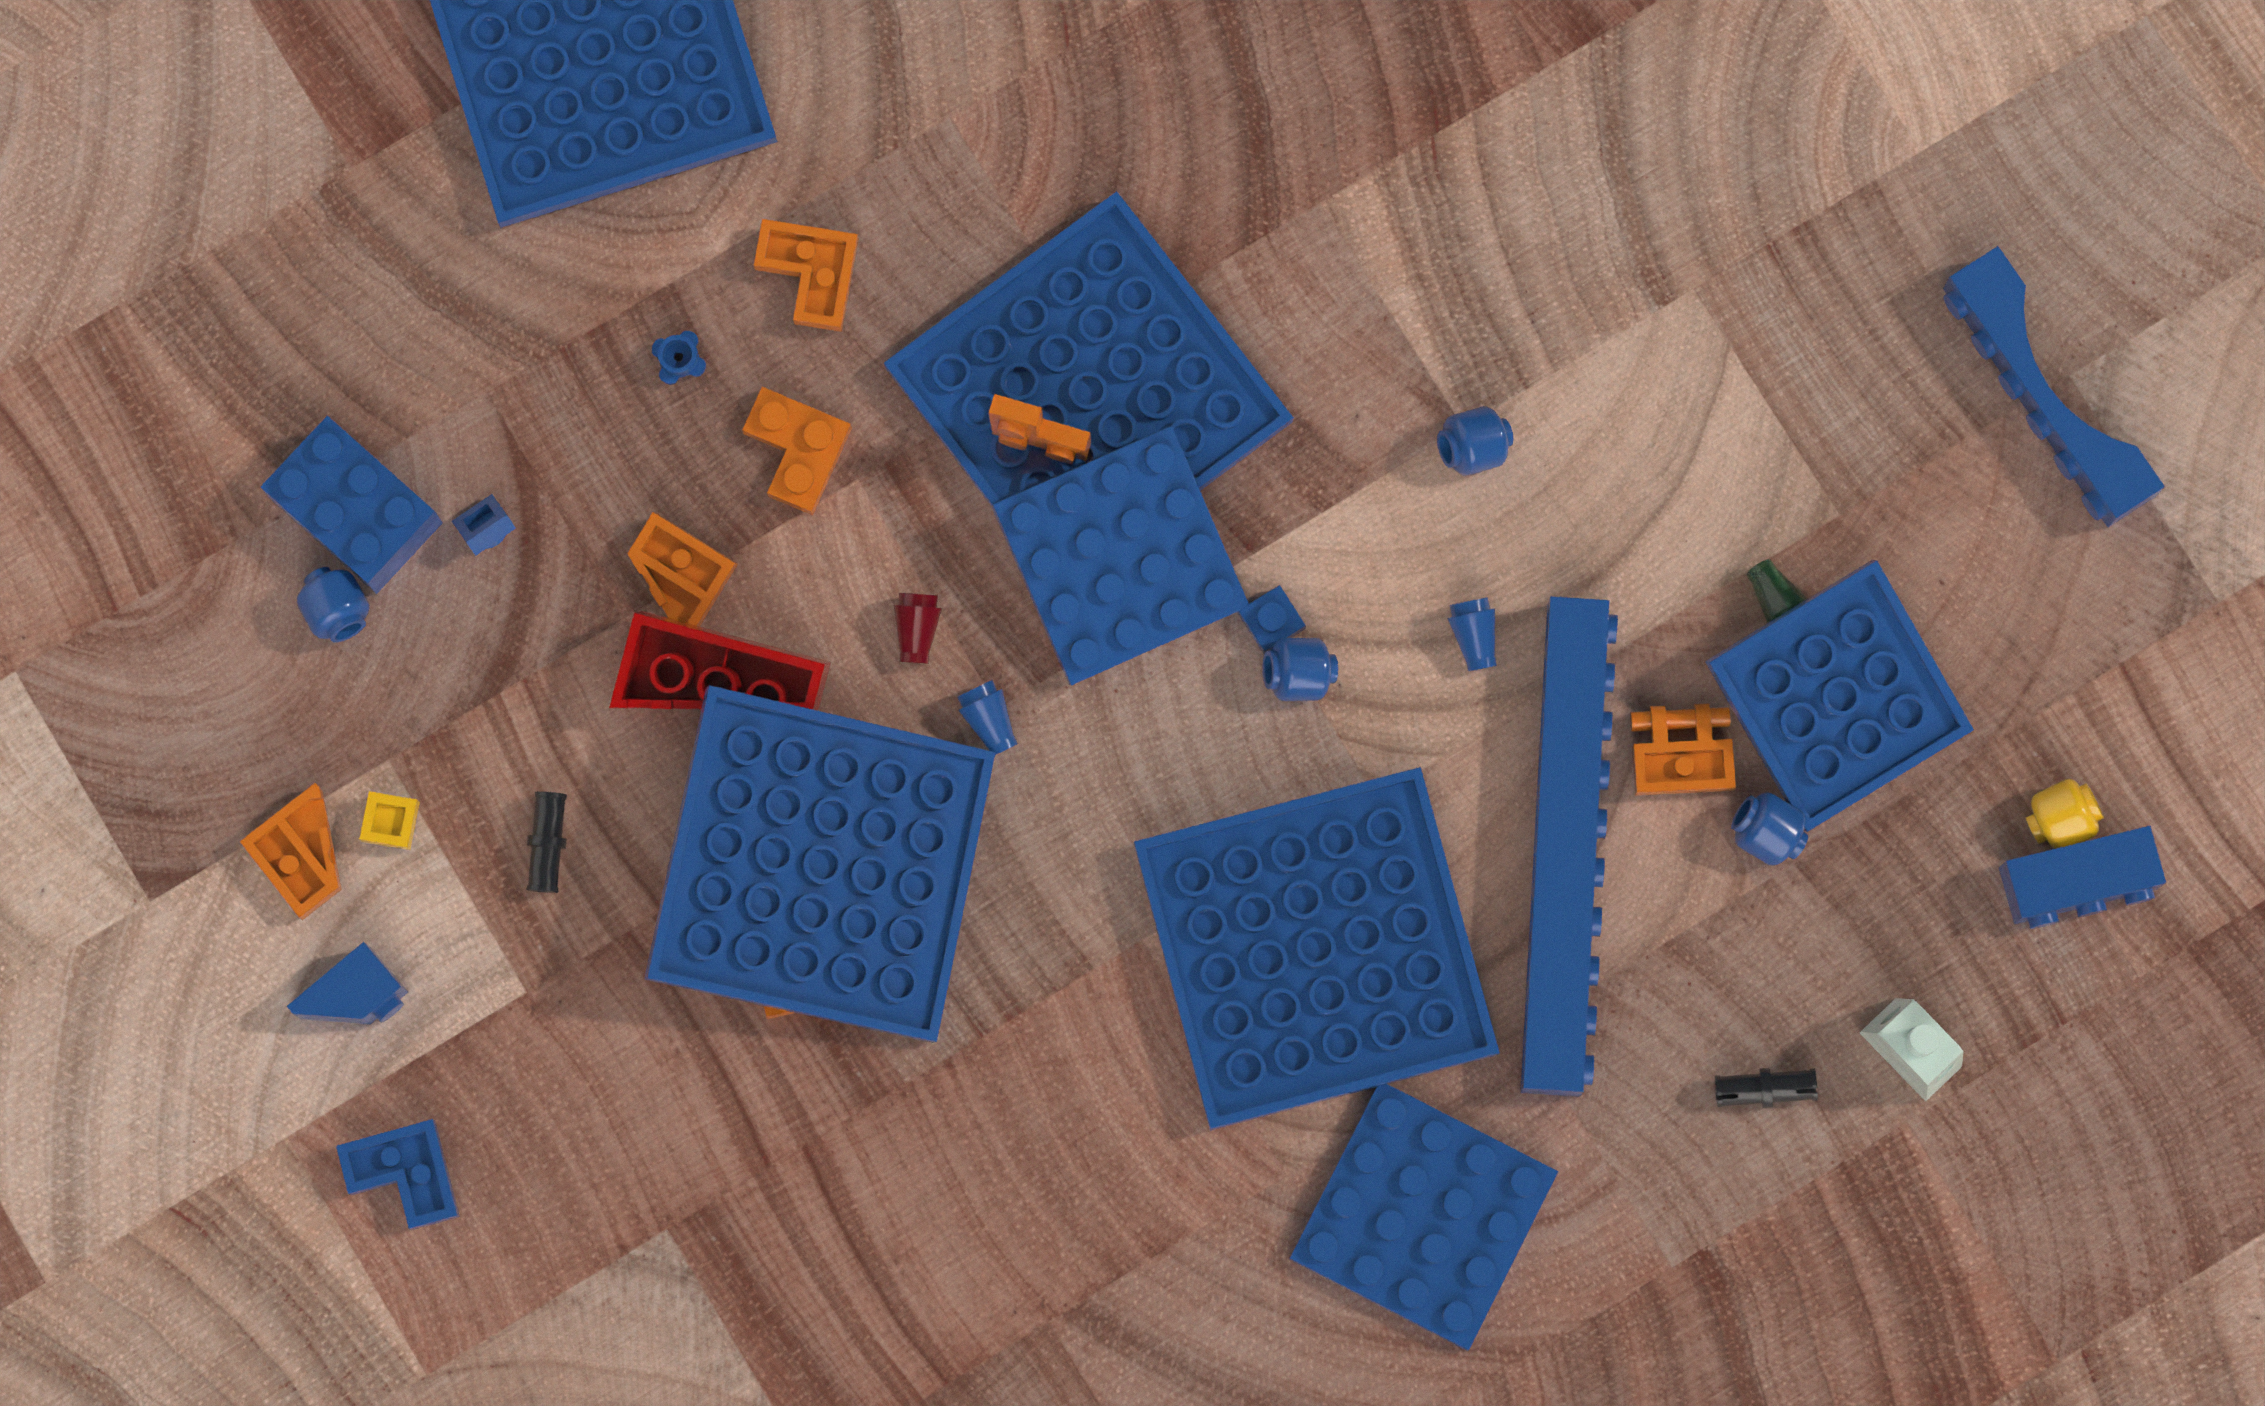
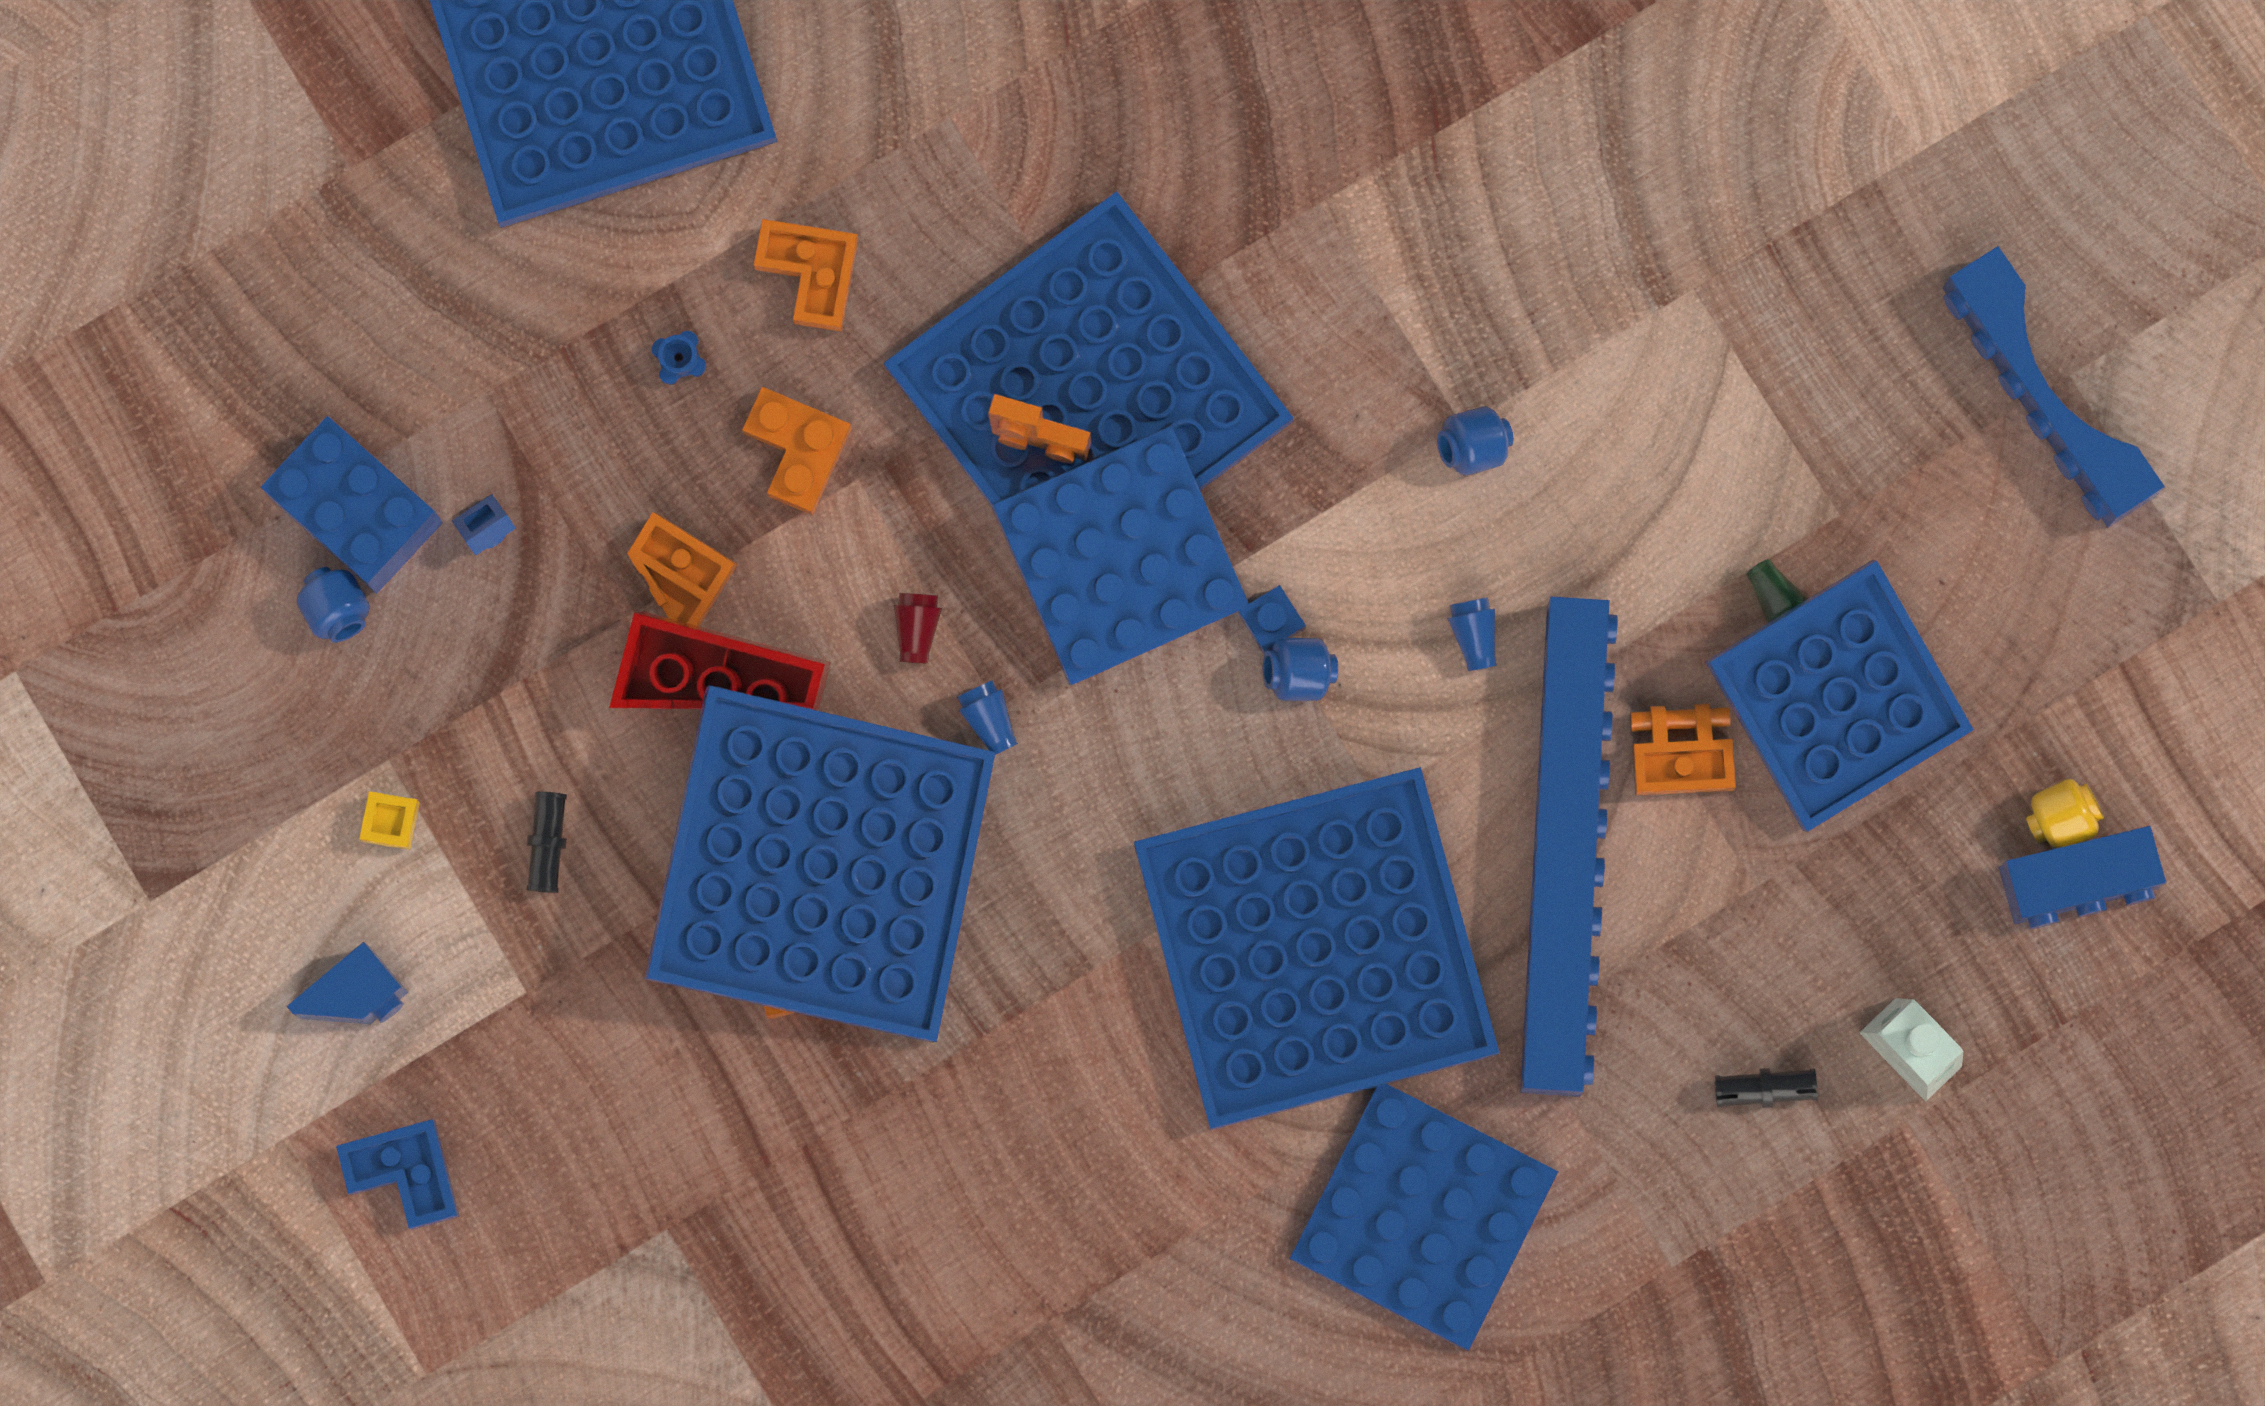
orange wing [240,783,342,921] -> none
blue head [1731,792,1808,866] -> none

